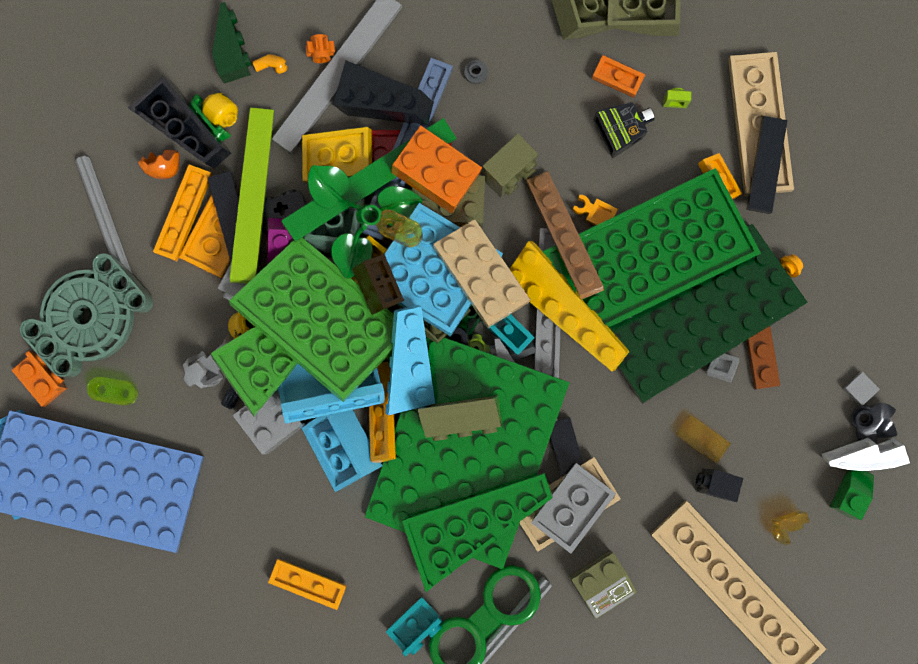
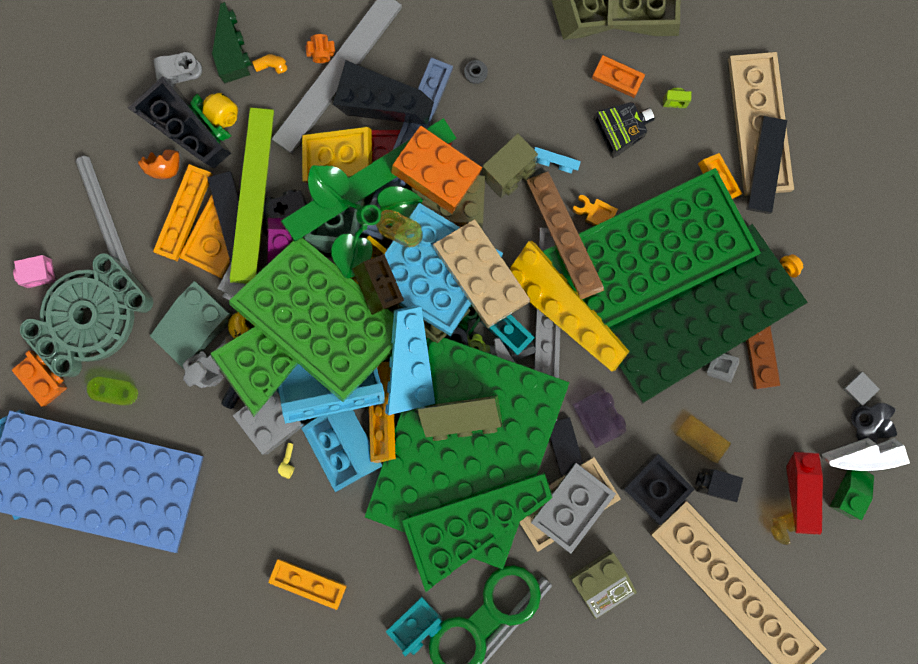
none -> bright pink brick [13,255,56,288]
none -> sand green slope [150,281,232,369]
none -> light grey piece [153,52,202,84]
none -> light yellow hand [278,443,295,479]
none -> medium azure plate [534,147,581,174]
none -> clear purple bracket [573,389,626,448]
none -> black brick [620,454,695,525]
none -> red slope [786,452,823,535]

